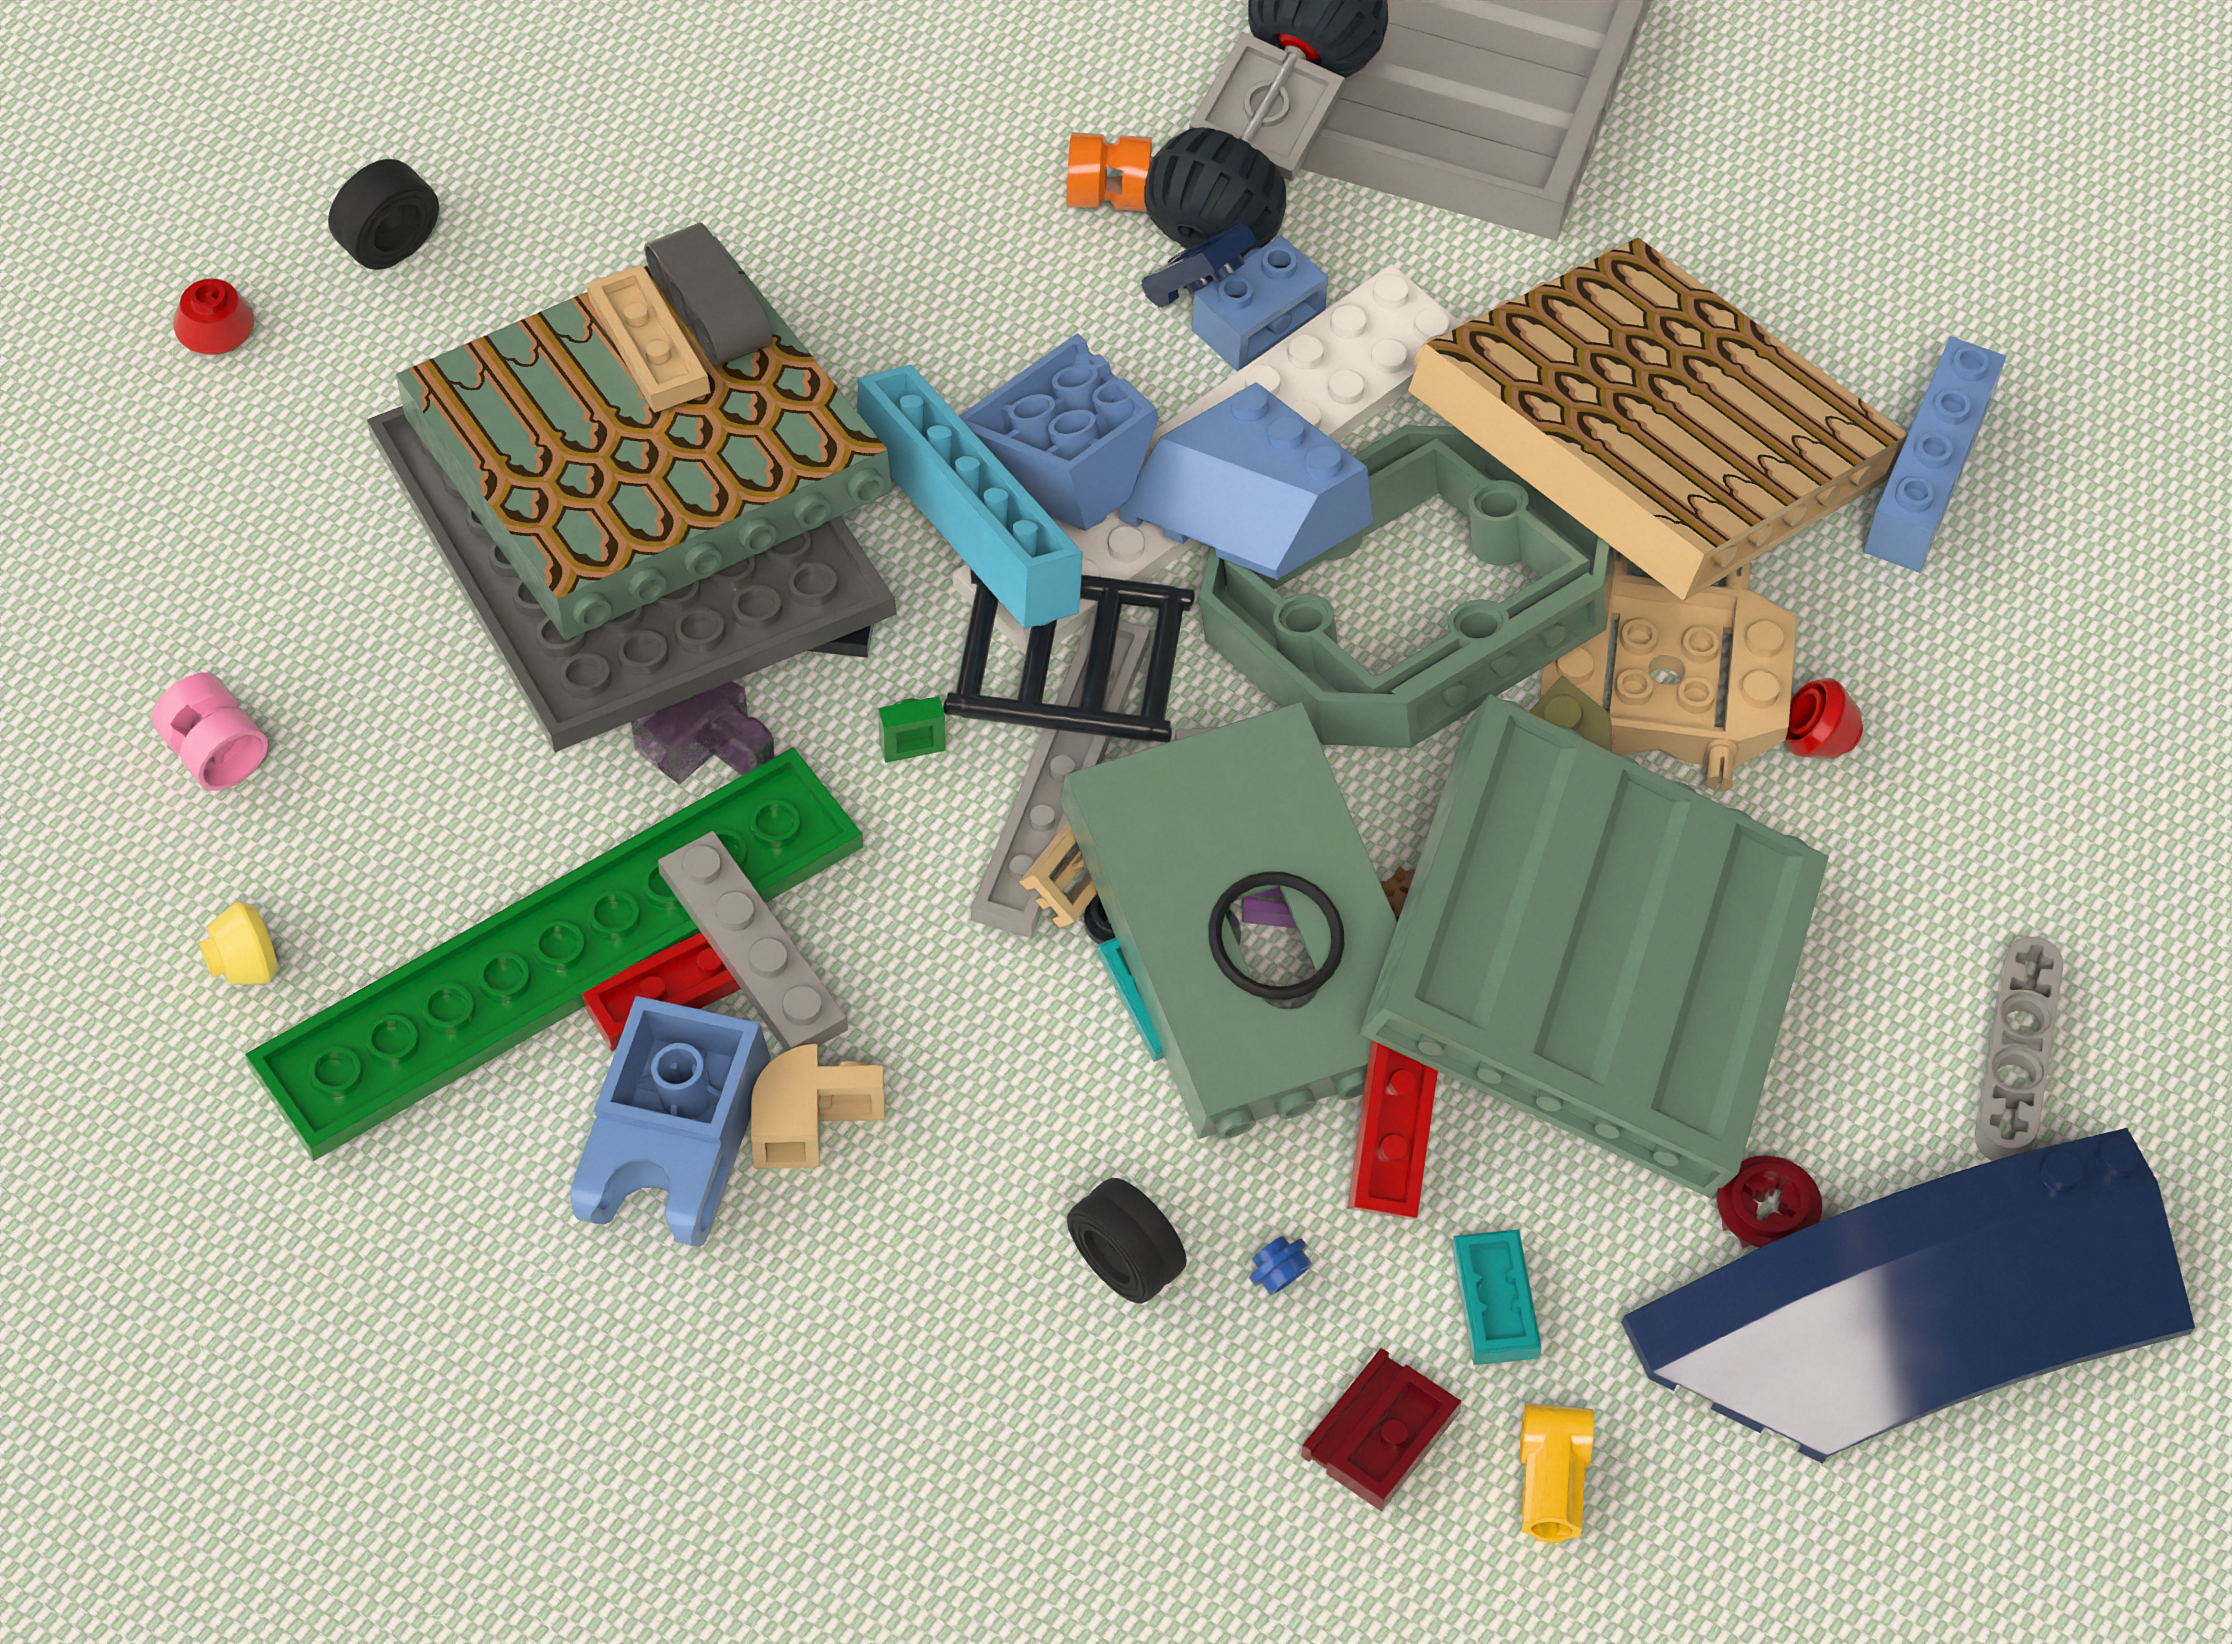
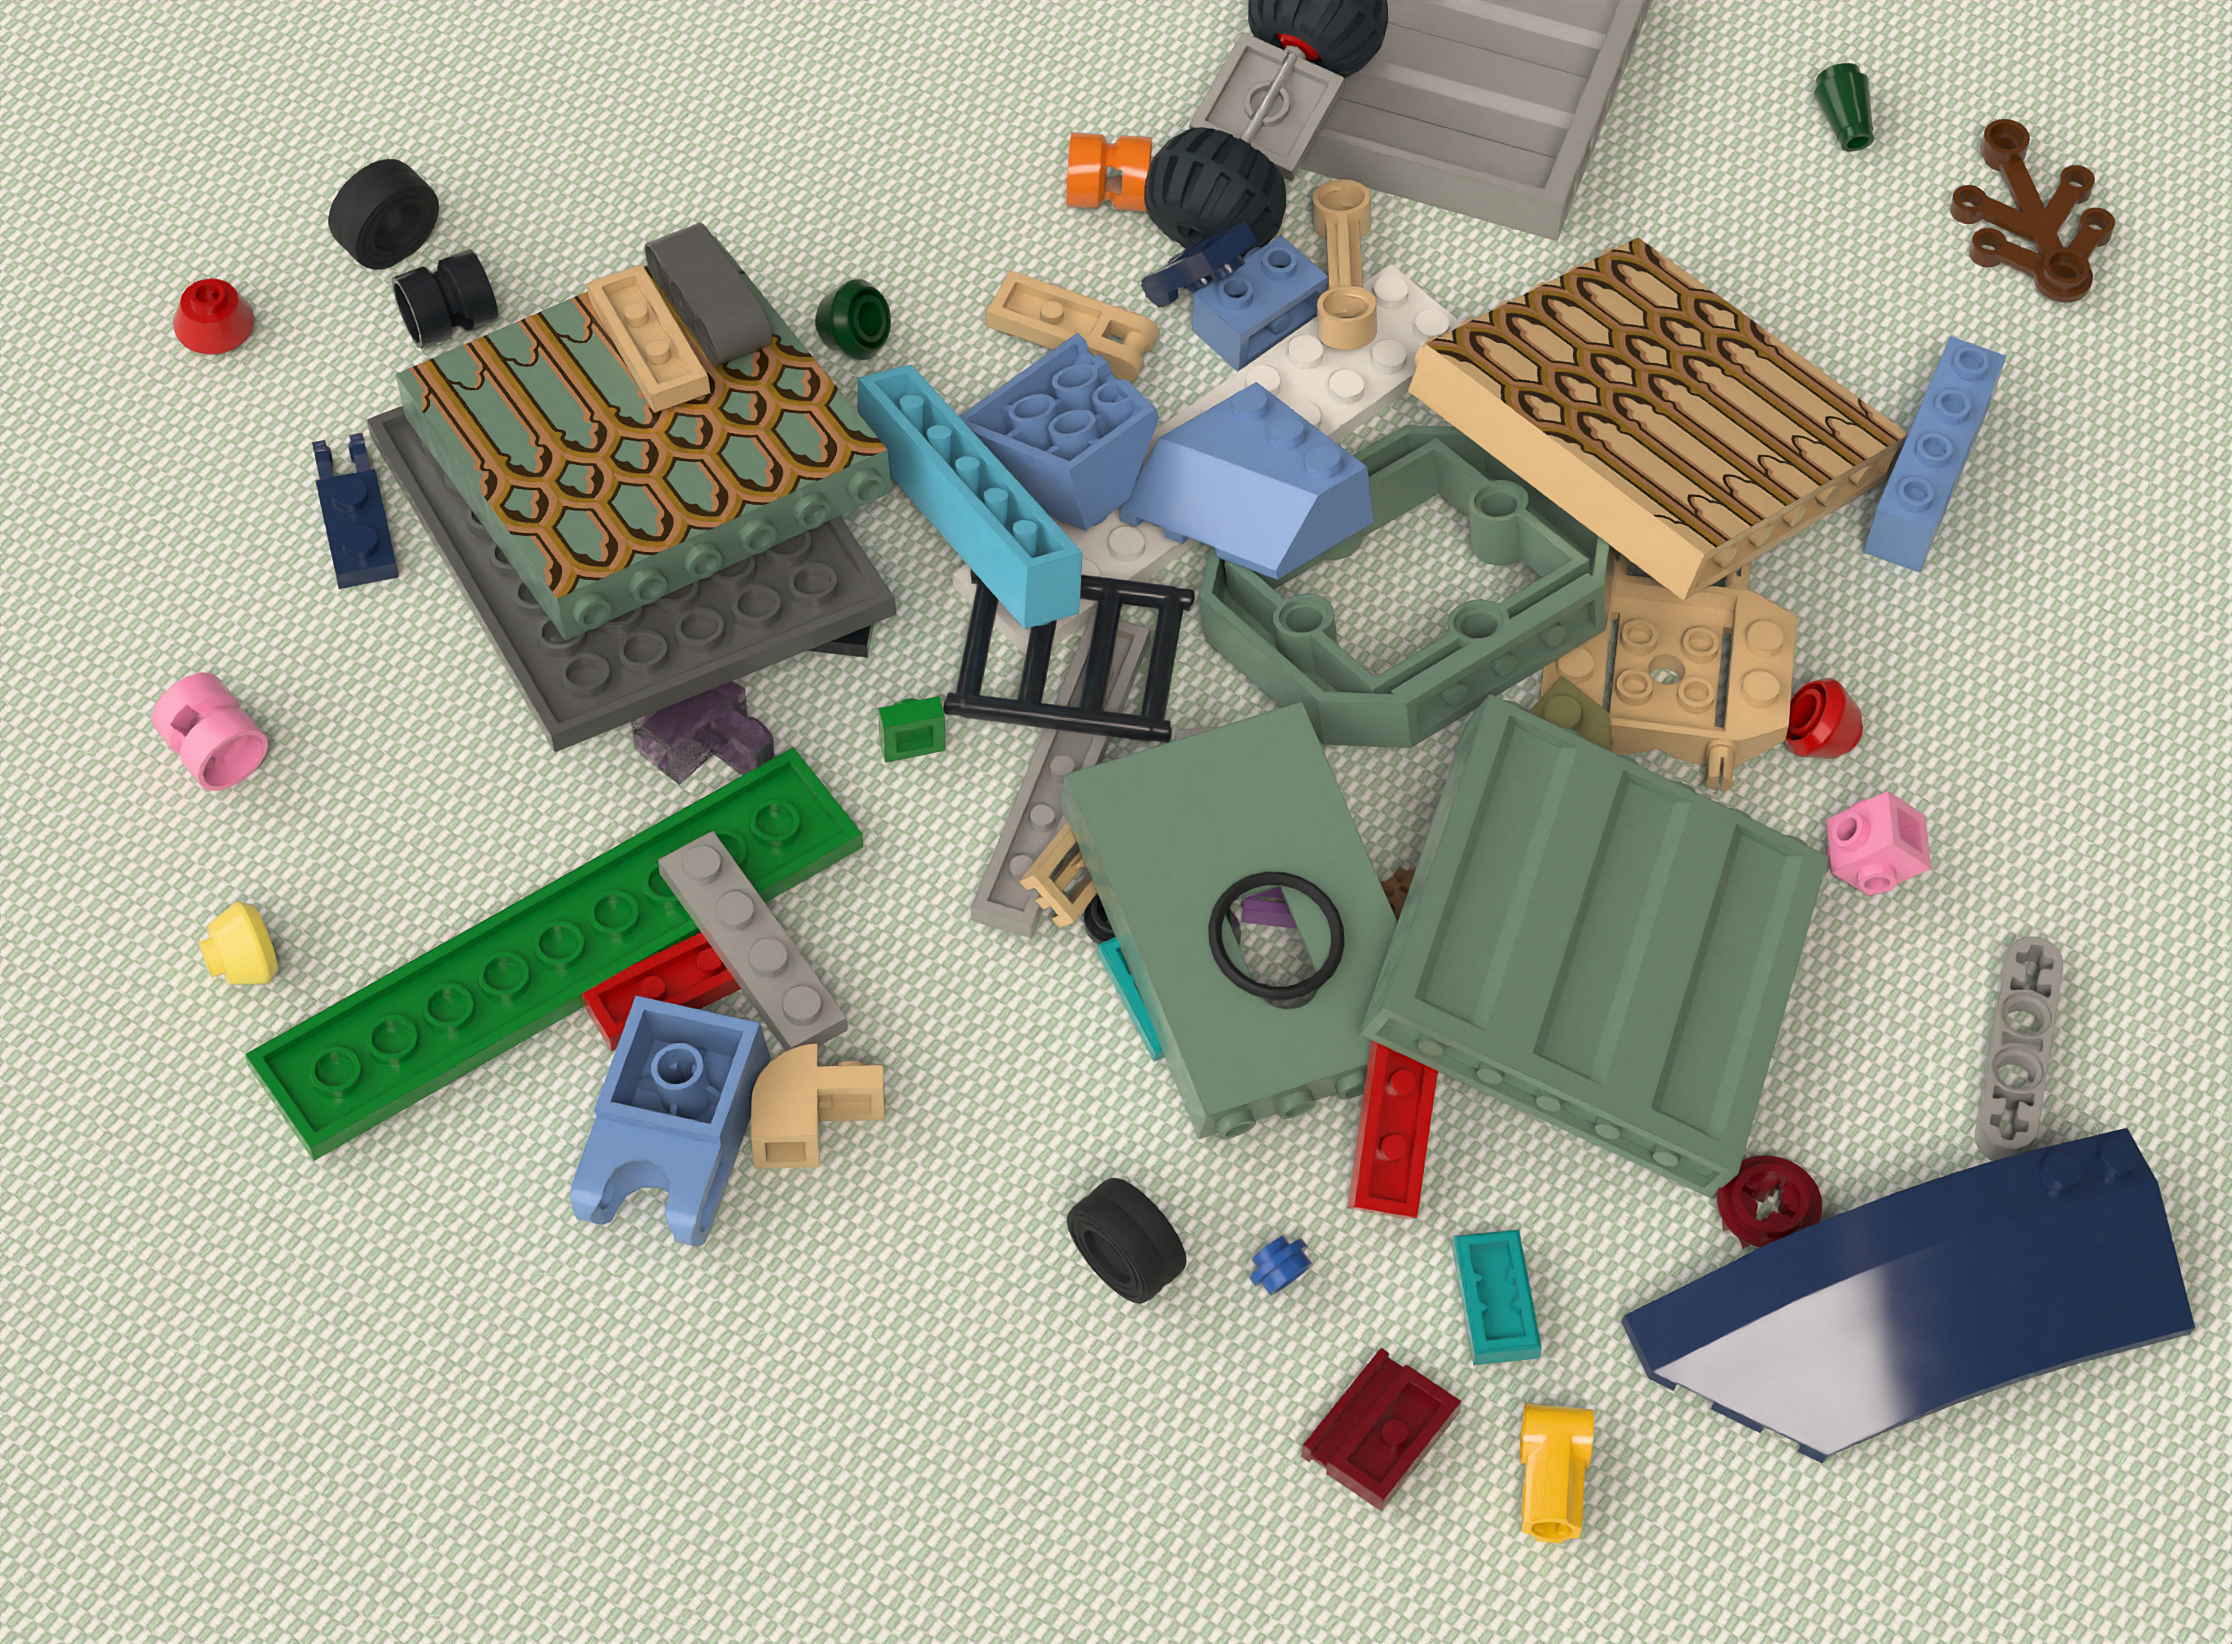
none -> dark blue hinge [312,433,399,589]
none -> black wheel [392,249,499,349]
none -> dark green cone [815,279,891,360]
none -> tan plate [986,270,1160,382]
none -> tan piece [1313,179,1377,350]
none -> dark green cone [1814,63,1874,152]
none -> bright pink brick [1826,791,1931,897]
none -> reddish brown plant [1950,119,2115,302]

